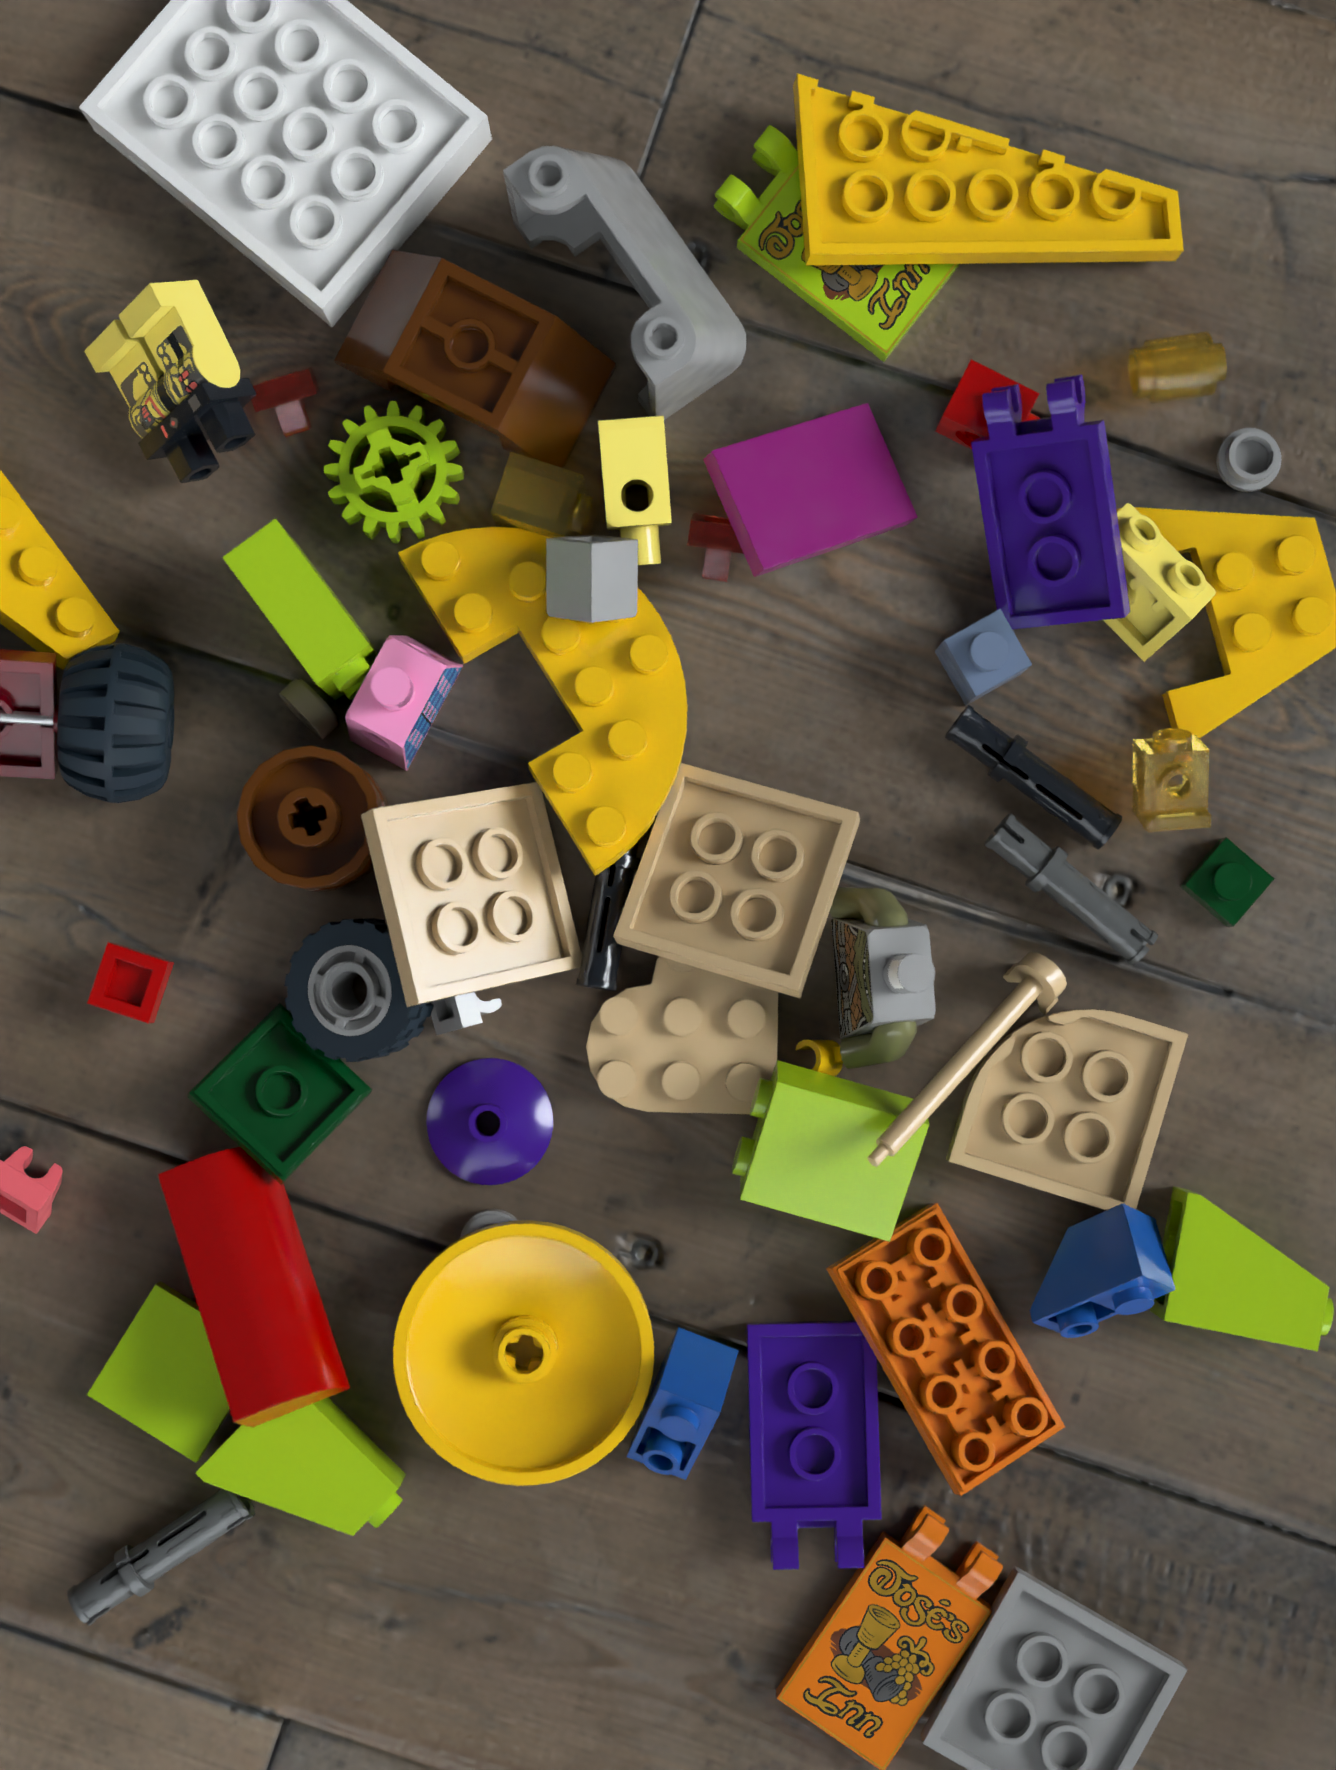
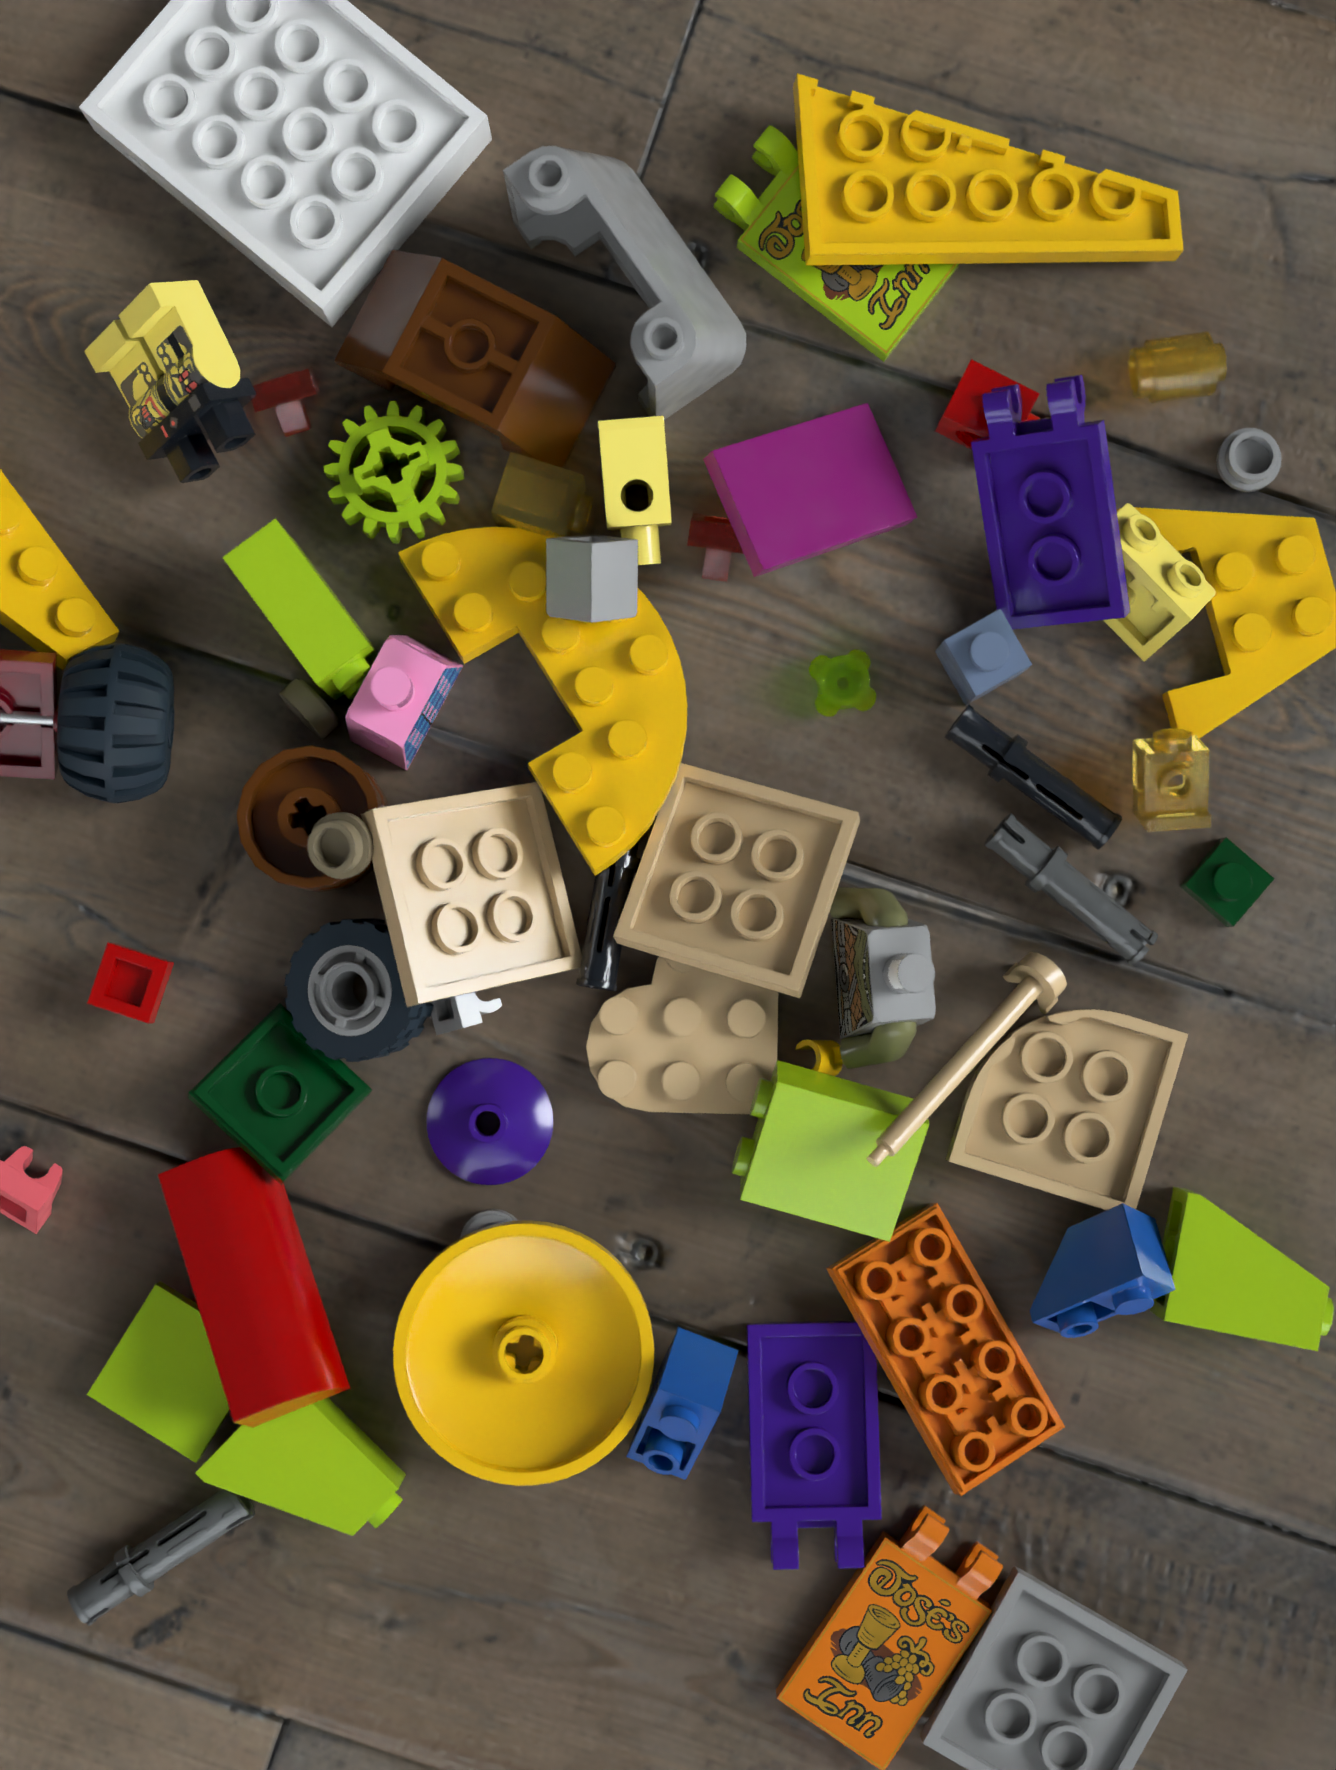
none -> dark tan plate [307,812,374,879]
none -> clear neon green plate [809,649,877,717]

